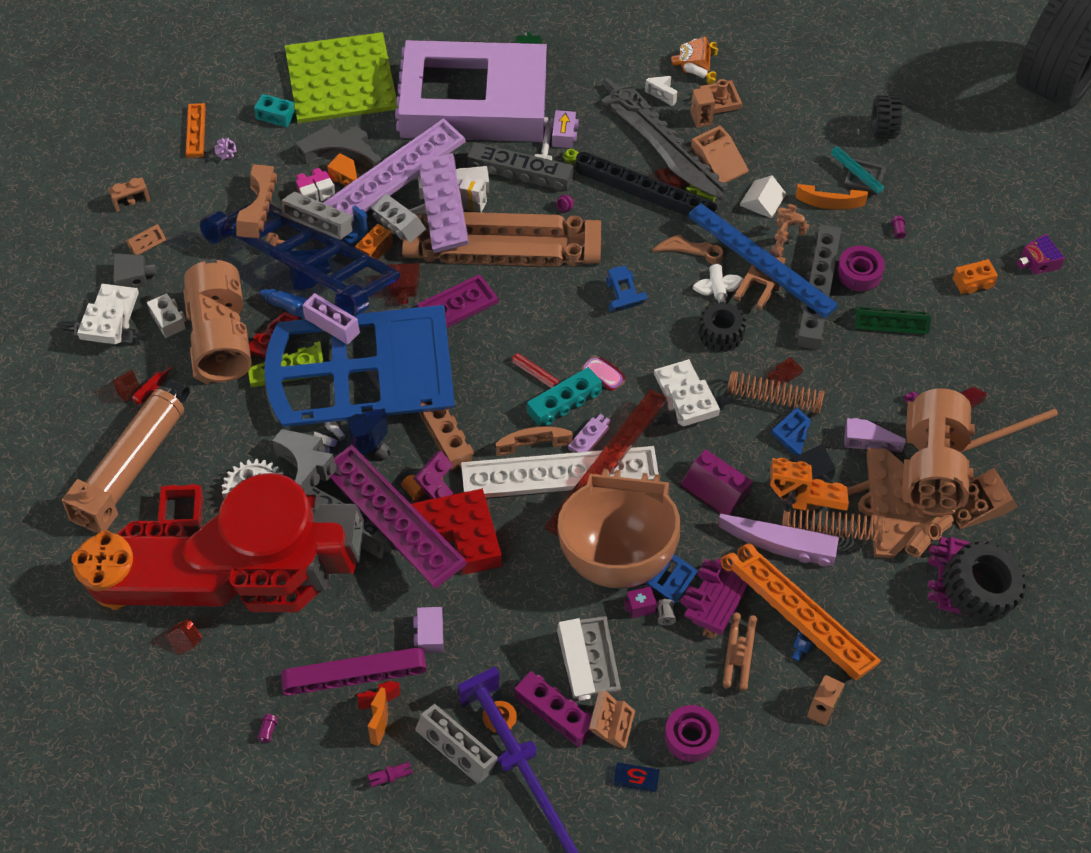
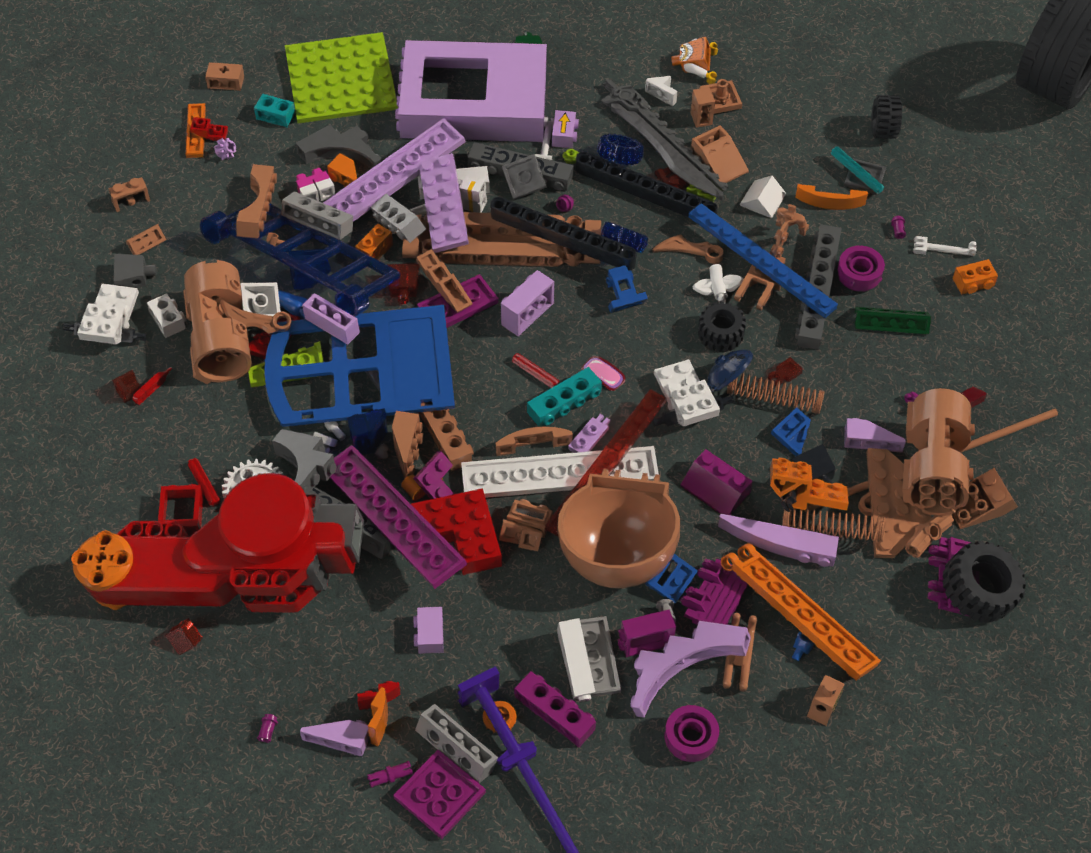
nougat piece [62,379,190,533] -> none
magenta beam [281,648,427,695] -> none
blue bracket [342,205,369,248] -> none
nougat slope [589,691,635,749] -> none
clear blue tile [614,762,660,792] -> none
magenta brick [624,586,656,618] -> none
magenta torso [1017,234,1065,274] -> none
none -> red axle [188,458,220,506]
none -> red slope [190,117,228,141]
none -> nougat brick [205,62,244,91]
none -> nougat piece [220,300,291,334]
none -> white slope [240,282,281,319]
none -> lavender slope [300,720,370,756]
none -> nougat slope [392,411,423,479]
none -> magenta plate [394,750,486,839]
none -> nougat slope [416,249,473,313]
none -> black beam [490,197,637,271]
none -> nougat slope [499,519,542,551]
none -> lavender brick [501,270,554,336]
none -> flat silver tile [502,154,547,200]
none -> nougat window [507,499,552,538]
none -> clear blue gear [597,133,644,165]
none -> clear blue gear [600,222,648,253]
none -> magenta window [618,609,676,657]
none -> lavender arch [631,621,751,718]
none -> dark blue dish [707,349,753,392]
none -> white hinge [913,236,977,256]

